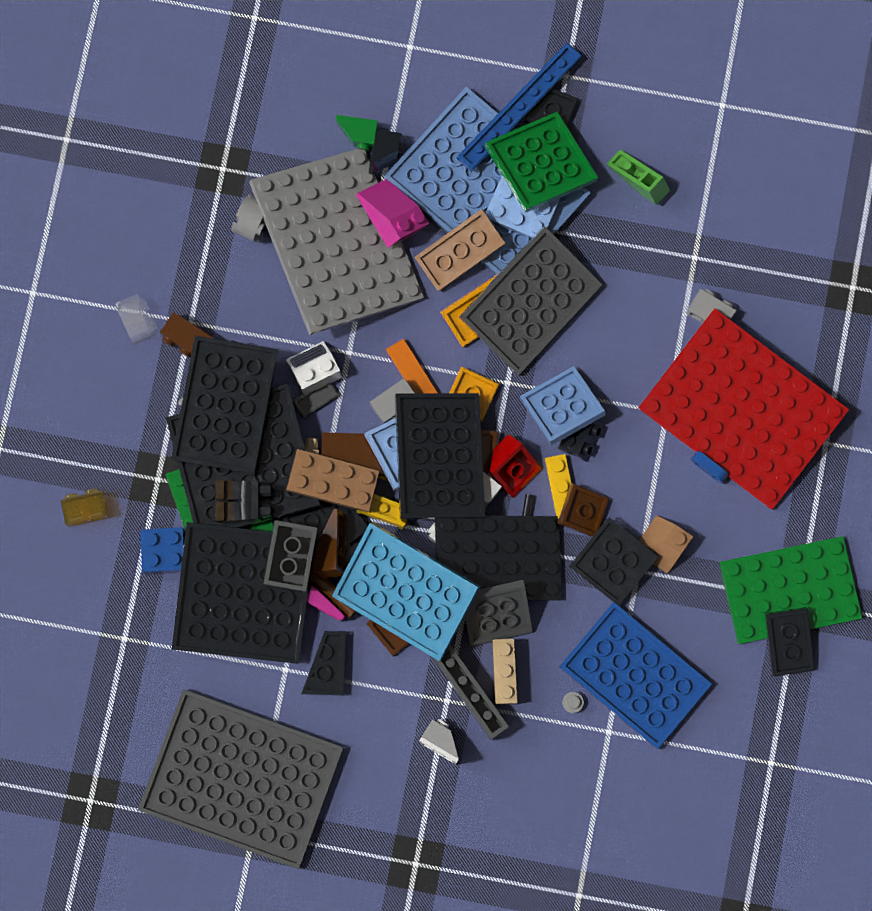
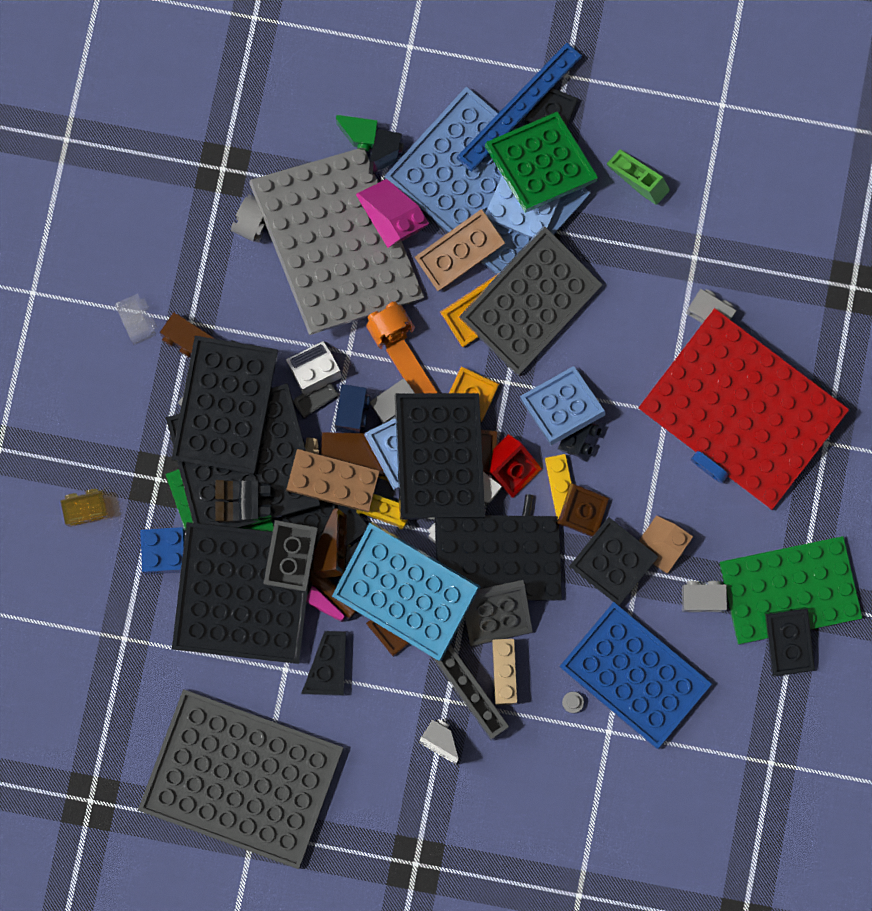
none -> dark blue brick [335,384,371,433]
none -> orange brick [366,301,415,349]
none -> light grey brick [682,581,727,612]

